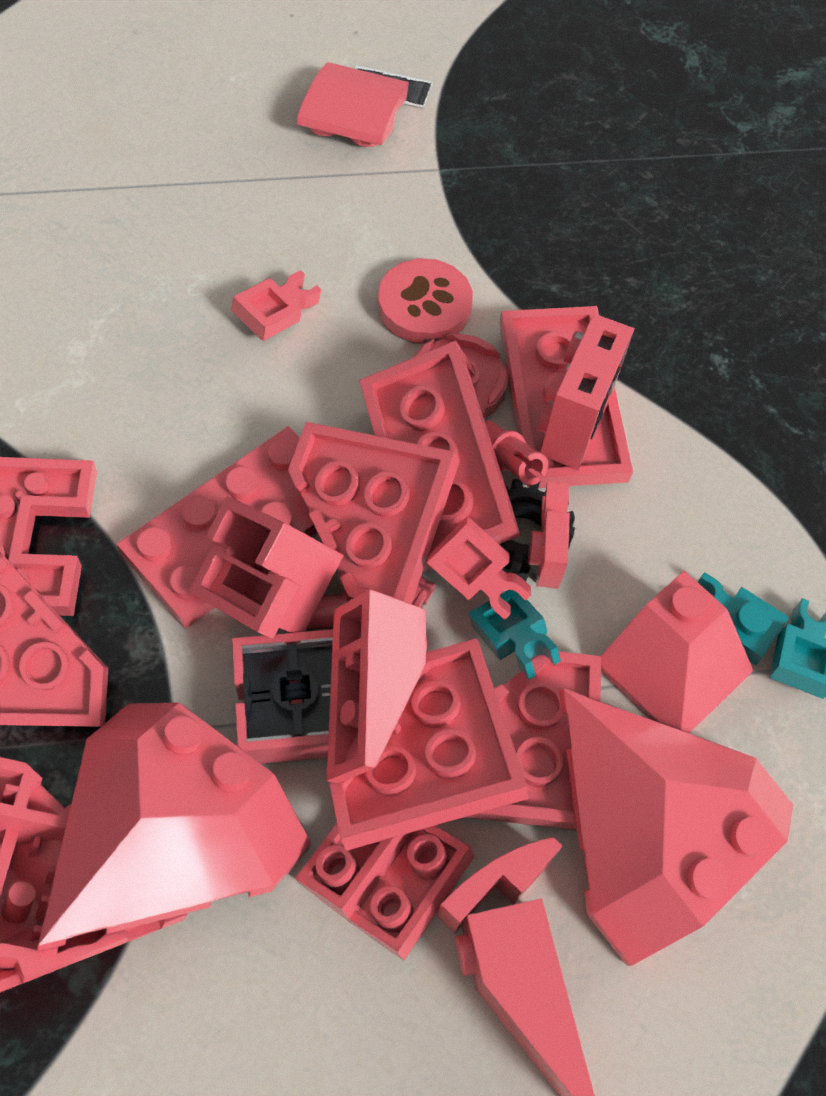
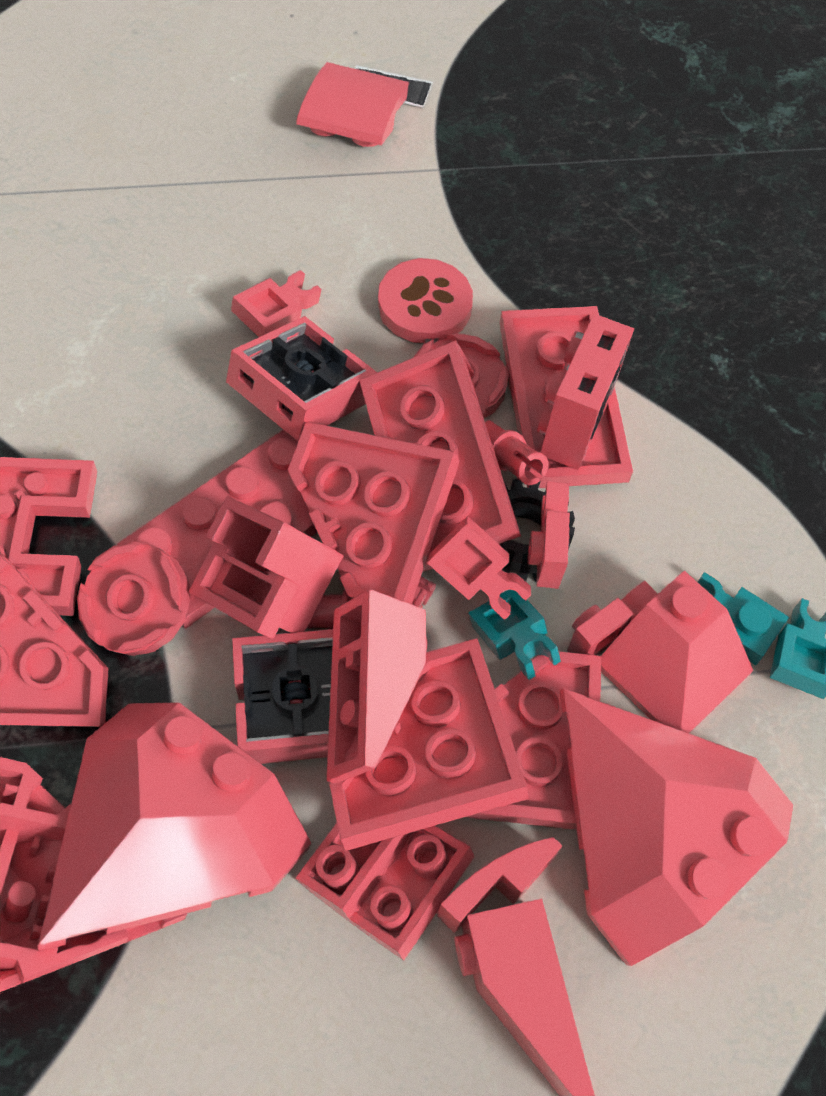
none -> coral tile [77,541,190,656]
none -> piece [226,316,377,441]
none -> coral plate [567,580,657,655]

